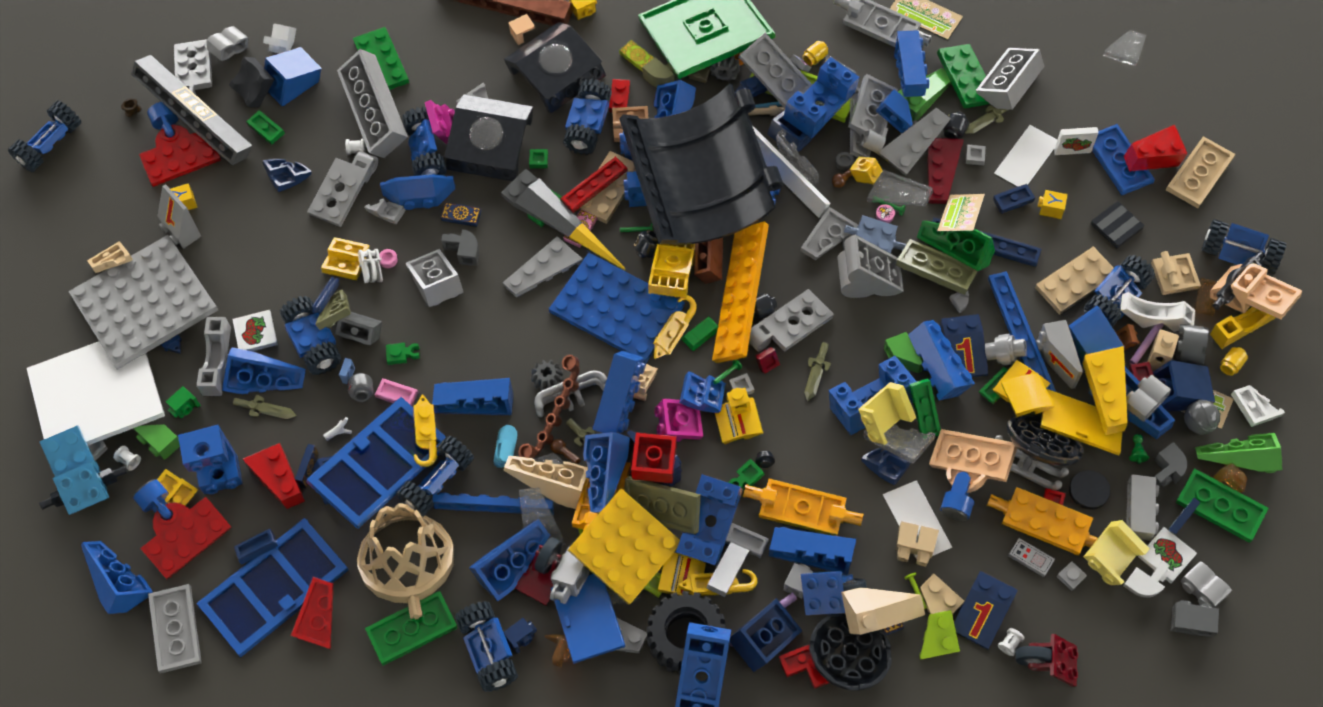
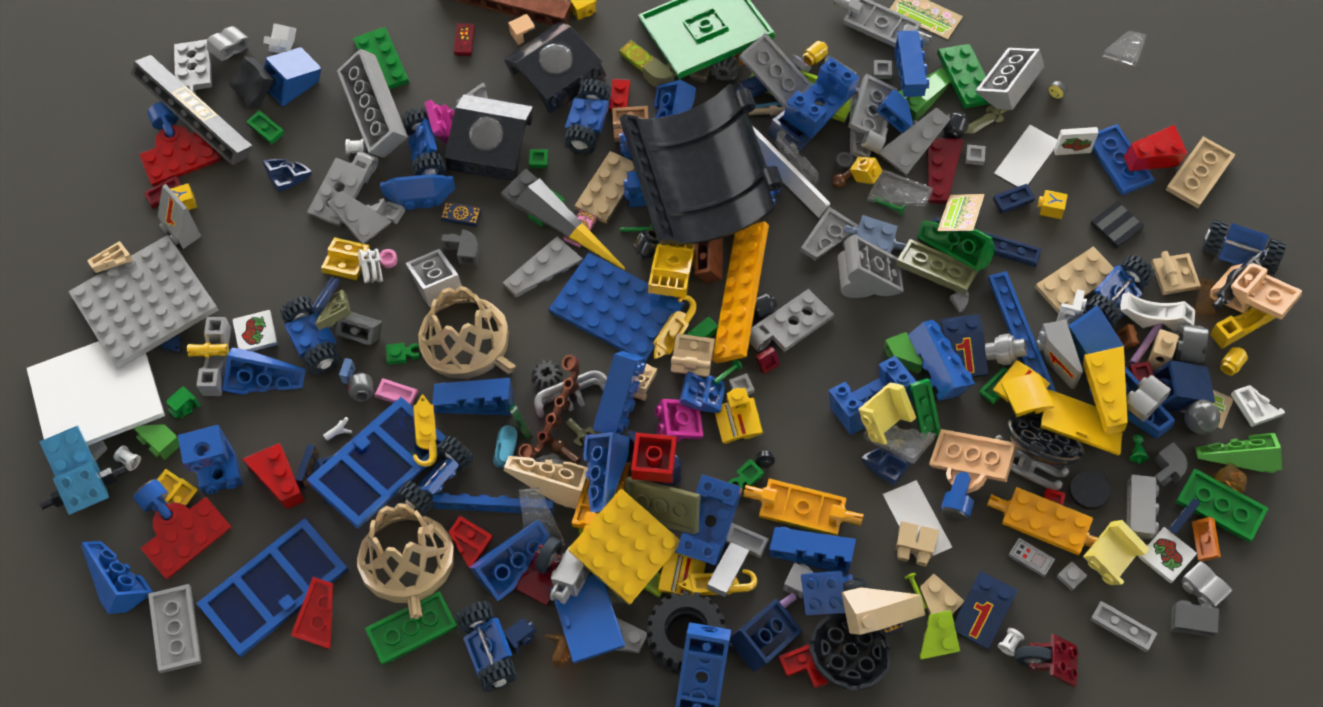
plate [8,100,82,172] -> none
dark brown plate [121,98,142,117] -> none
olive sword [233,395,297,419] -> none
dark blue tile [234,528,278,565] -> none
red tile [560,156,628,213] -> none
olive sword [804,342,831,401] -> none
bright pink tile [876,205,895,223] -> none
white brick [1123,561,1170,598] -> none
none -> dark red tile [144,176,181,209]
none -> yellow pin [187,342,229,358]
none -> light grey wing [327,191,392,244]
none -> tan piece [418,286,516,379]
none -> red wing [449,516,494,567]
none -> dark red tile [454,23,475,56]
none -> dark green tile [509,403,533,440]
none -> tan plate [671,333,715,377]
none -> light grey plate [874,60,892,79]
none -> tile [1048,81,1067,99]
none -> white bracket [1056,289,1087,326]
none -> light grey plate [1090,601,1157,652]
none -> orange plate [1192,517,1221,562]

